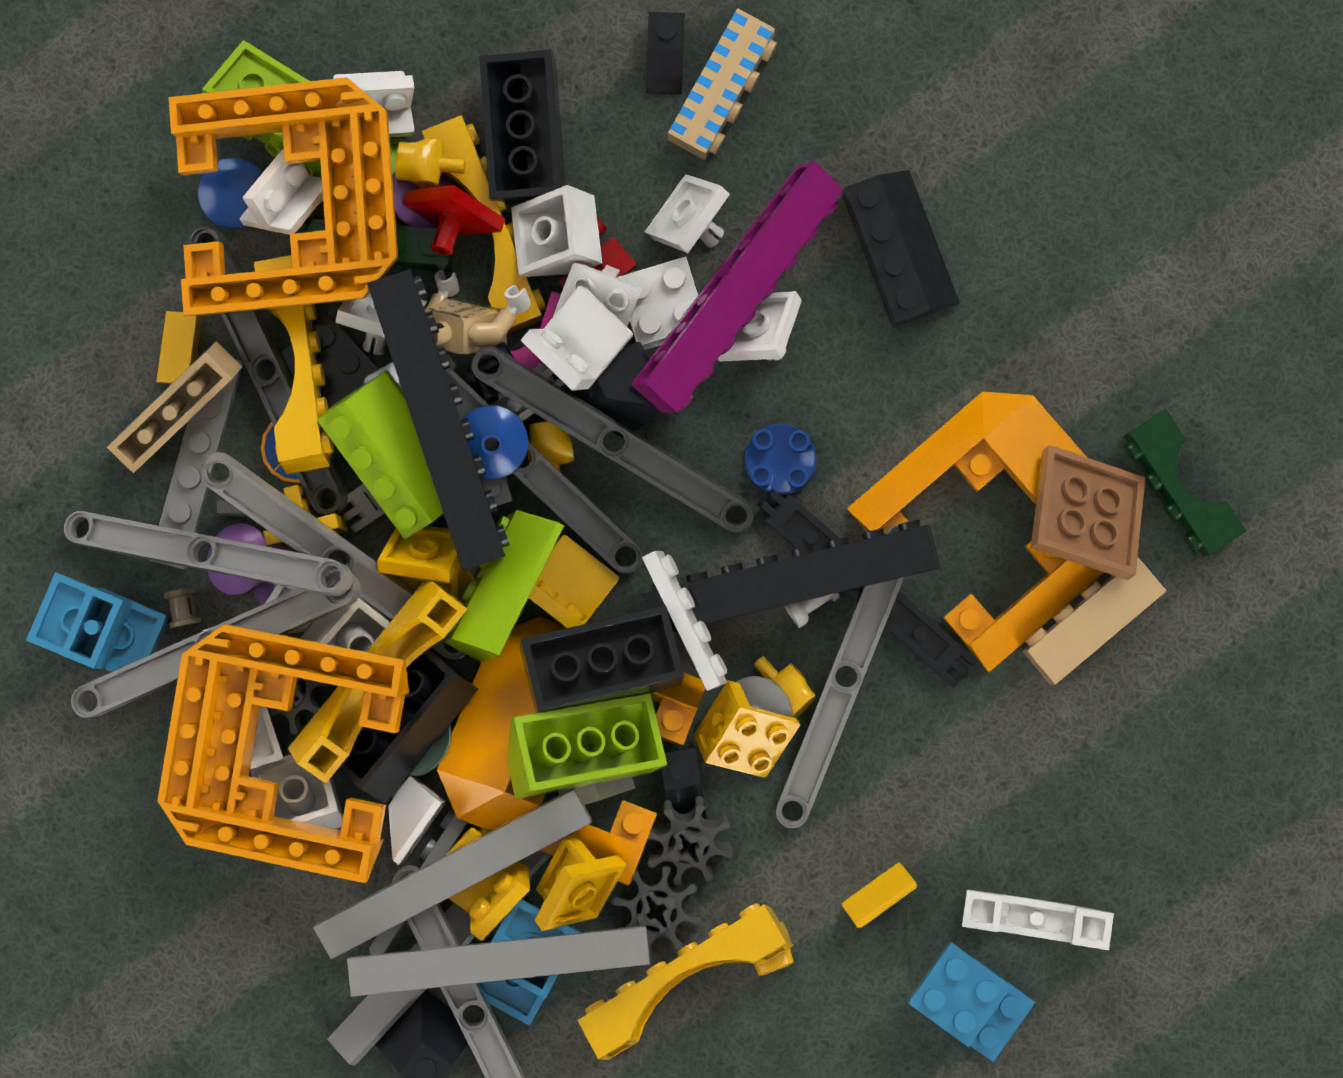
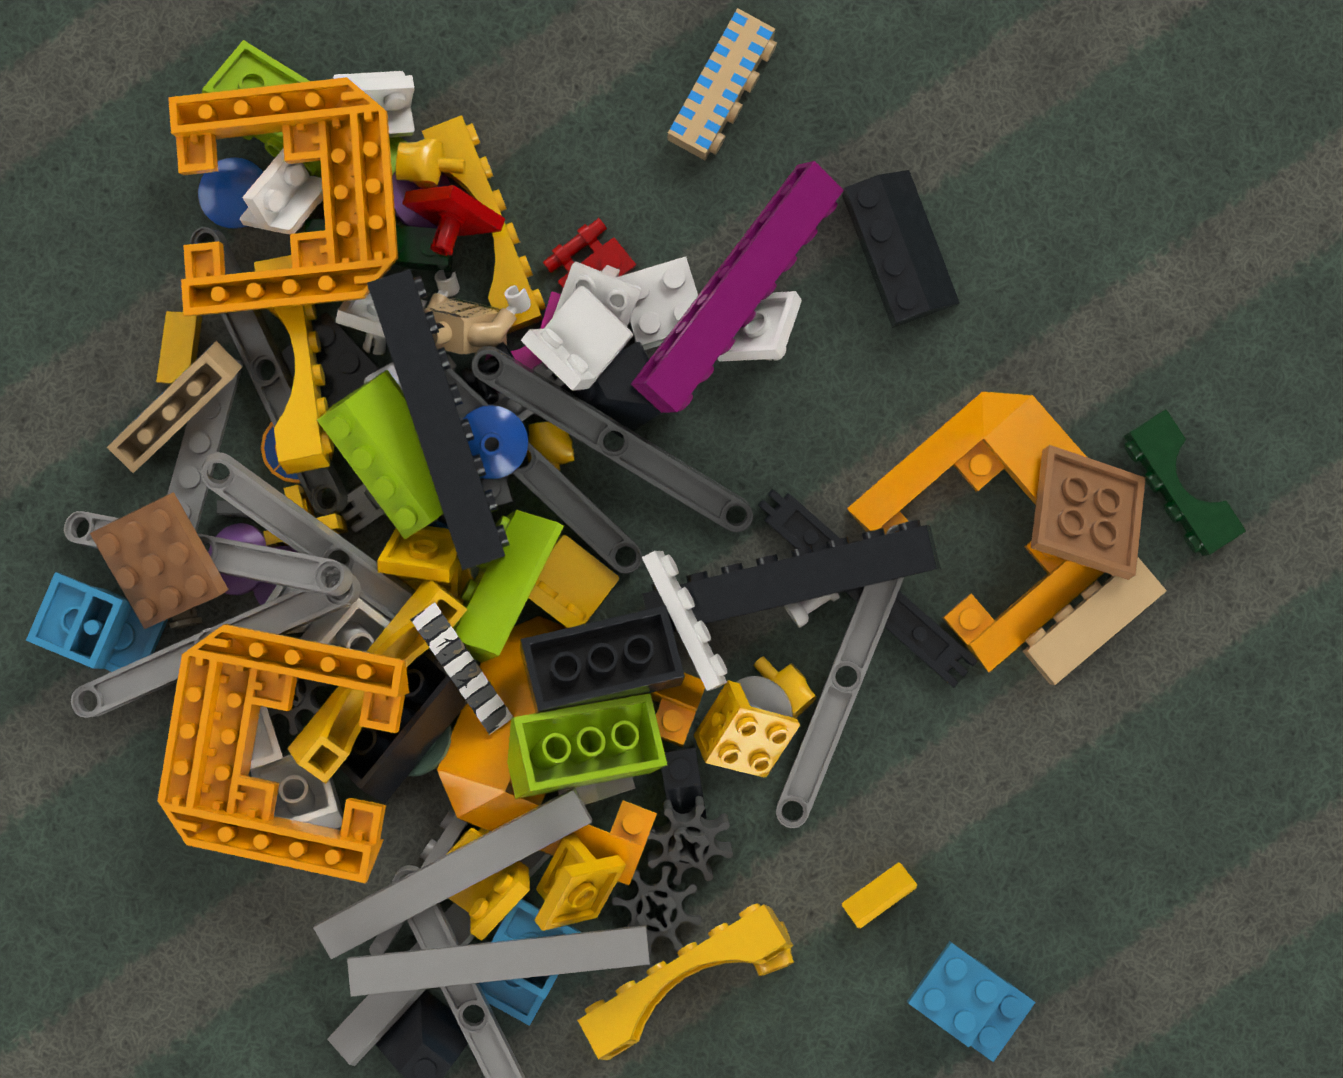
white slope [388,776,448,865] -> none
black slope [479,49,565,204] -> none
white slope [511,185,602,277] -> none
white tile [645,174,730,253] -> none
black slope [646,12,685,94] -> none
blue dish [745,423,817,495] -> none
white slope [962,890,1114,950] -> none
none -> medium nougat plate [90,492,229,629]
none -> sticker [410,603,513,735]

